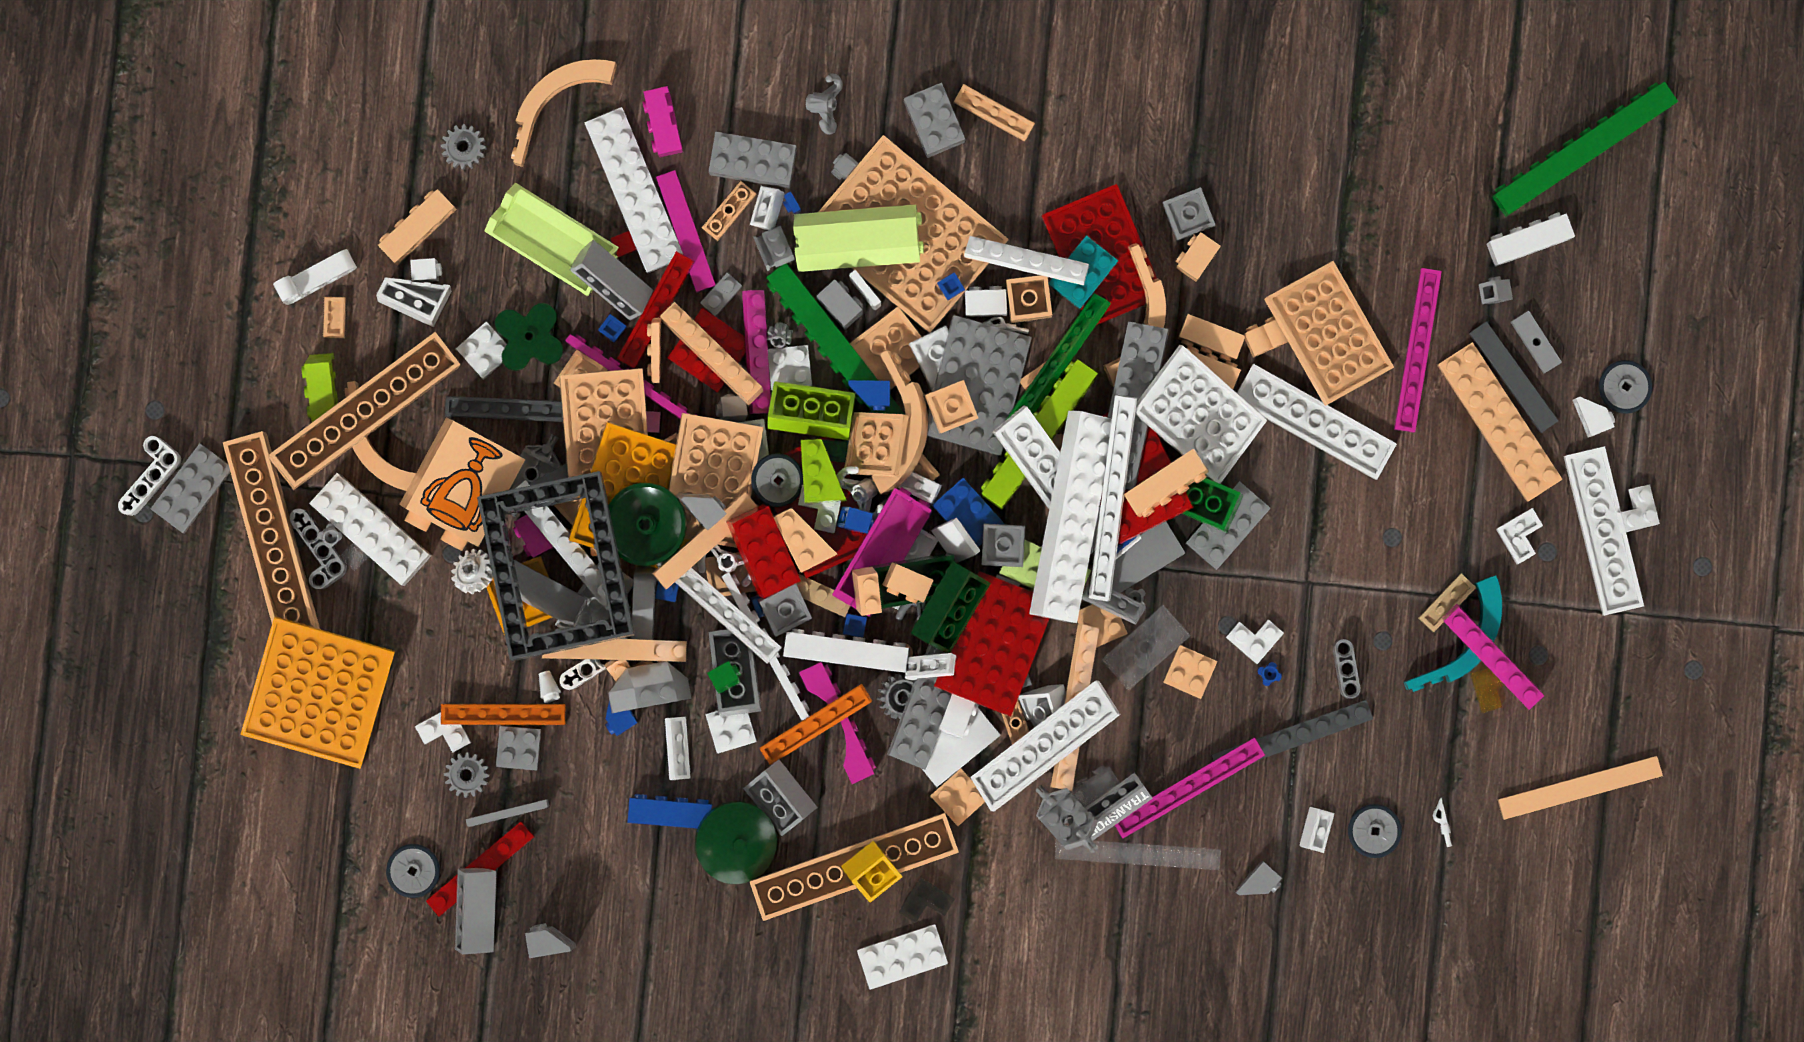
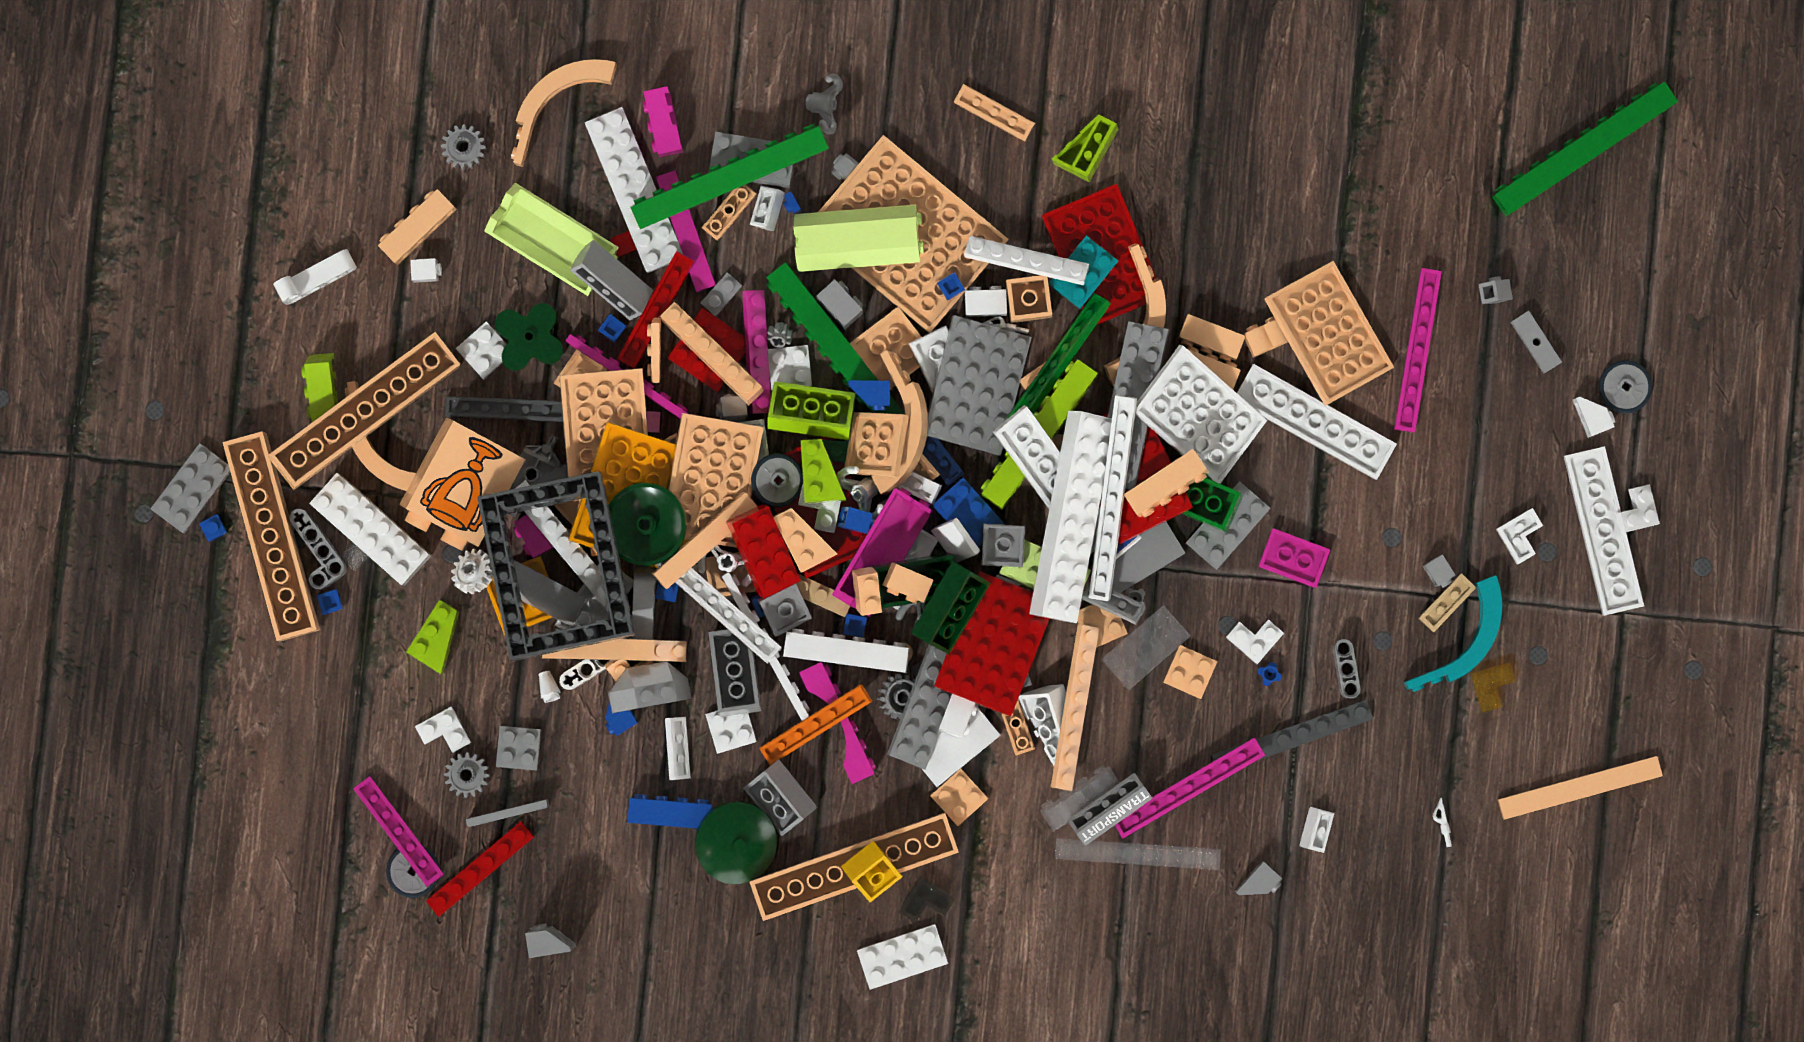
white beam [118,436,181,516] -> none
light orange plate [240,616,395,769] -> none
light grey plate [317,523,342,548] -> none
light nougat plate [323,297,346,339] -> none
white wedge [376,277,452,327] -> none
orange tile [441,704,565,725] -> none
light grey brick [455,868,496,955] -> none
light grey slope [676,493,726,530] -> none
green brick [707,661,741,694] -> none
light grey plate [753,226,795,271] -> none
white tile [849,270,881,310] -> none
light grey brick [904,83,965,158] -> none
white plate [905,653,956,680] -> none
light nougat plate [925,380,978,434] -> none
white plate [970,680,1121,812] -> none
light grey plate [1036,785,1098,853] -> none
light grey plate [1162,187,1215,241] -> none
light nougat brick [1176,232,1221,282] -> none
light grey wheel [1348,804,1402,858] -> none
light nougat plate [1437,342,1563,502] -> none
dark pink arch [1442,604,1544,710] -> none
dark grey tile [1469,321,1558,433] -> none
white brick [1487,212,1575,267] -> none
none -> blue plate [199,514,228,542]
none -> blue plate [317,589,343,615]
none -> dark pink plate [353,776,444,887]
none -> lime wedge [406,600,460,674]
none -> green brick [630,123,830,229]
none -> dark blue plate [923,436,964,486]
none -> lime wedge [1052,114,1119,183]
none -> dark pink plate [1258,528,1330,588]
none -> light grey brick [1422,554,1456,588]

